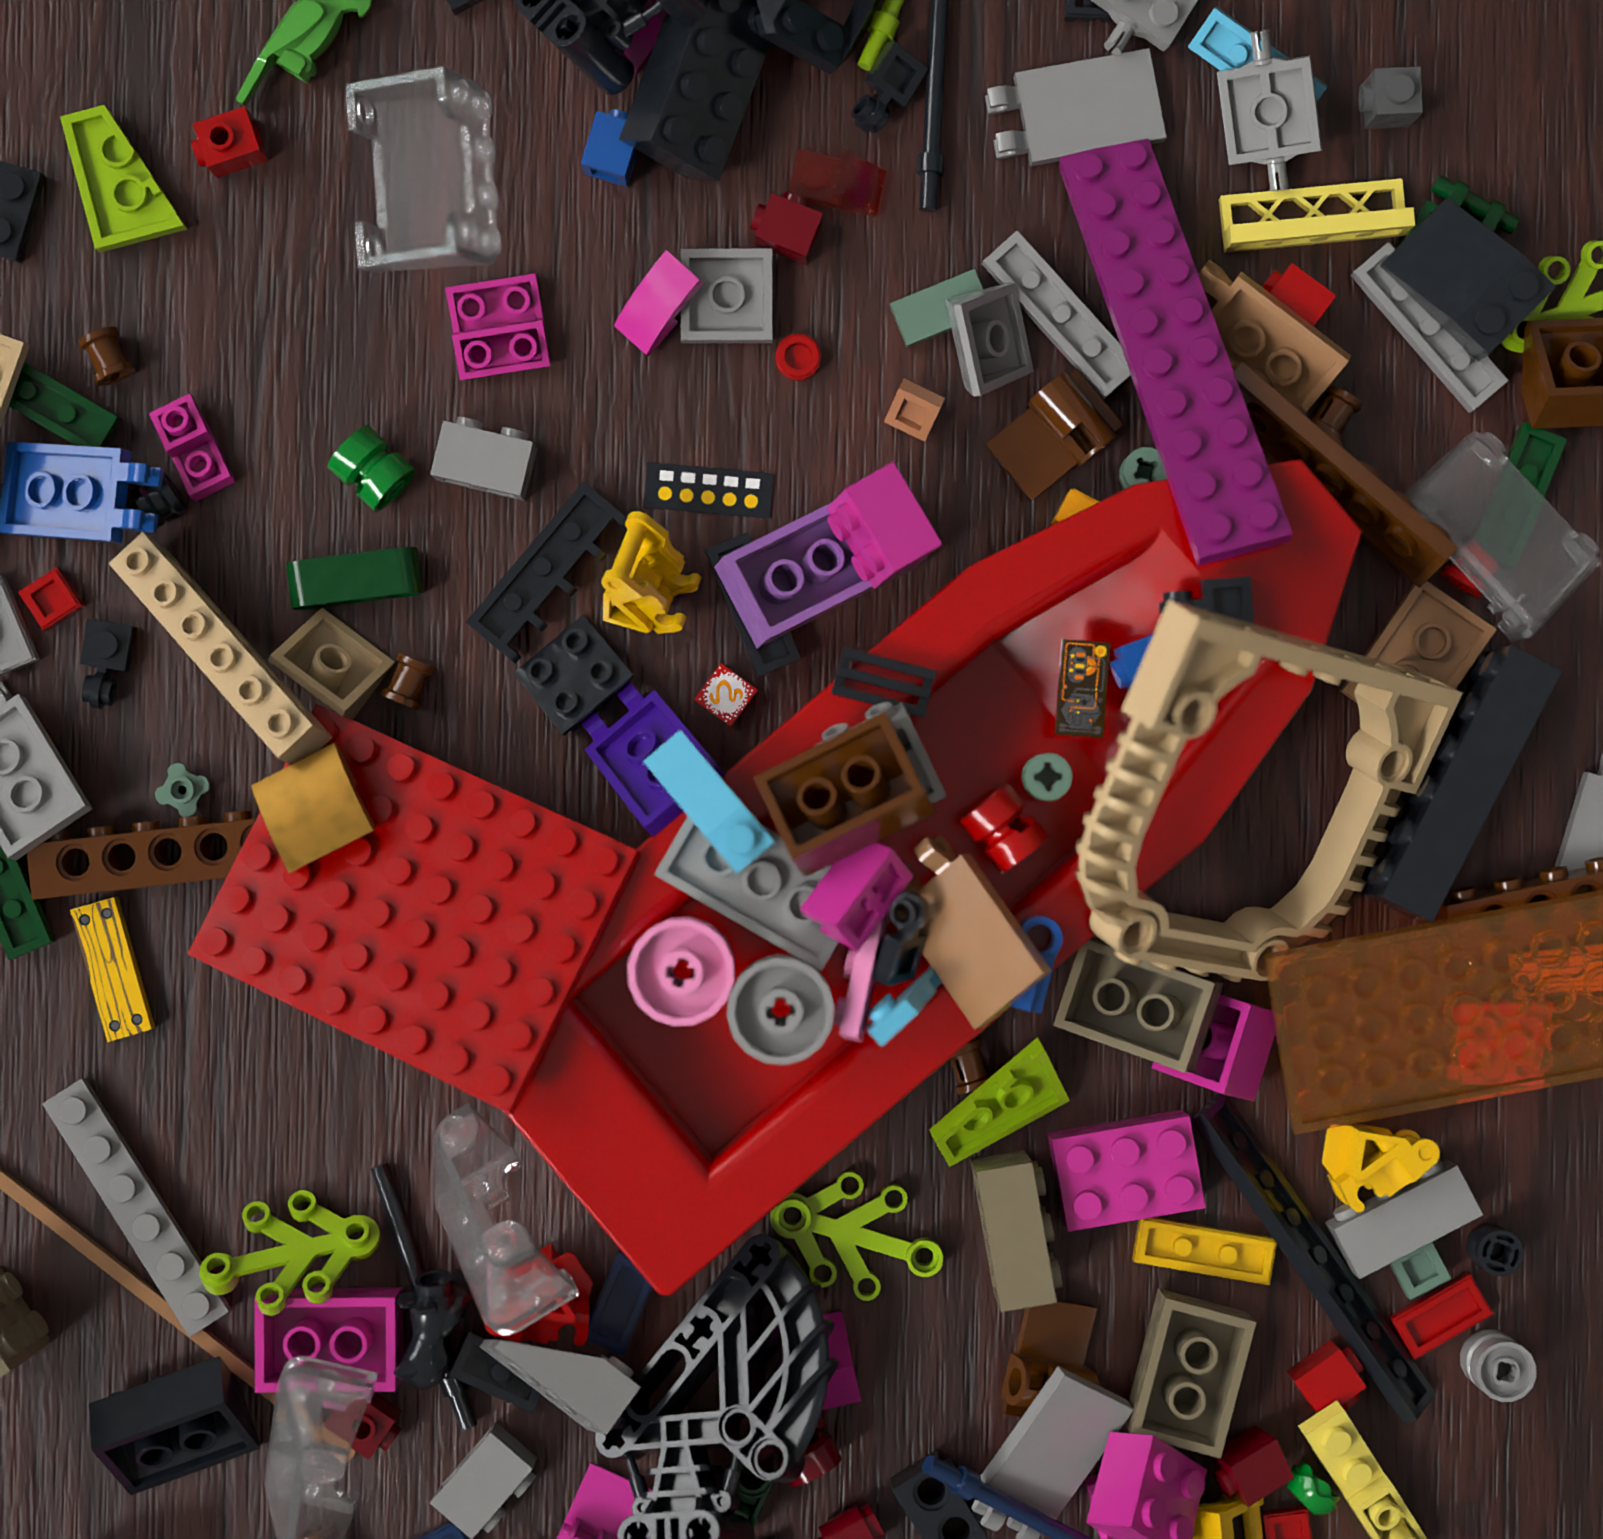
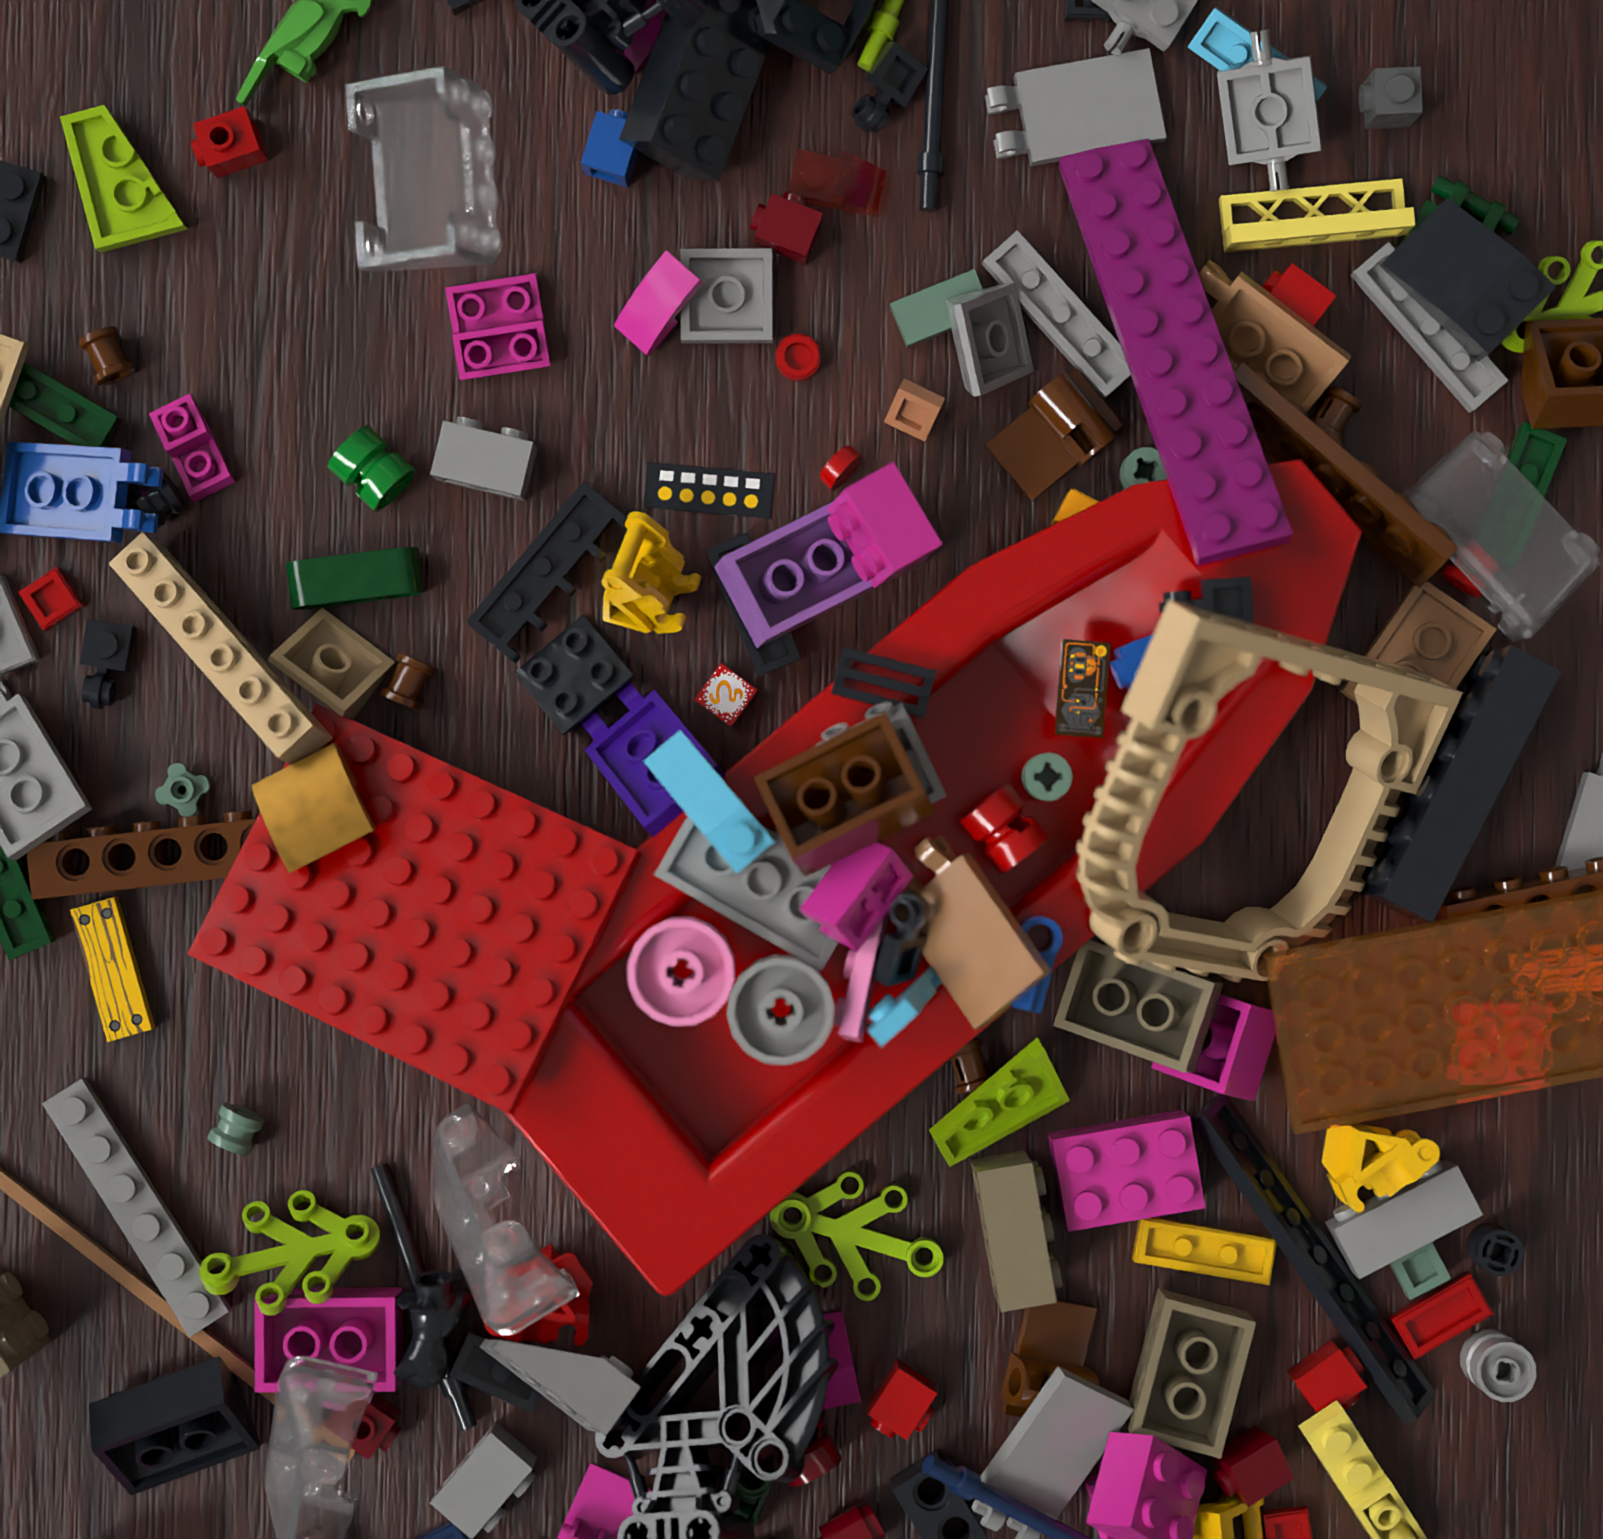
dark blue tile [587,1250,653,1355] -> none
green plate [1287,1461,1340,1515] -> none
none -> sand green wheel [207,1103,265,1156]
none -> red tile [820,445,863,491]
none -> red brick [867,1359,937,1440]

